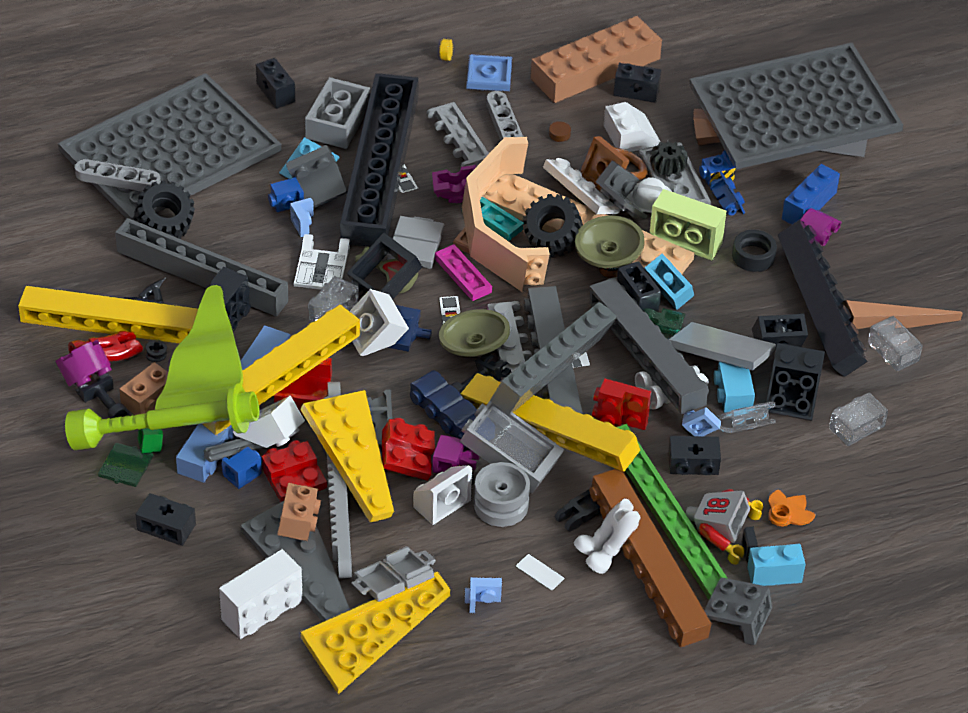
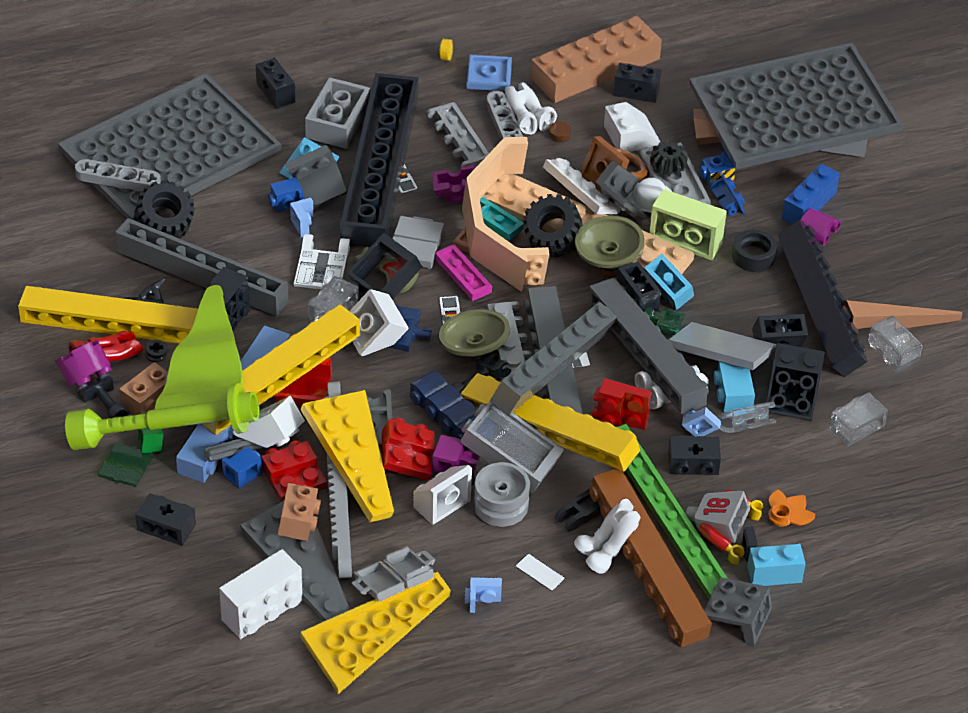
none -> white piece [505,82,557,135]

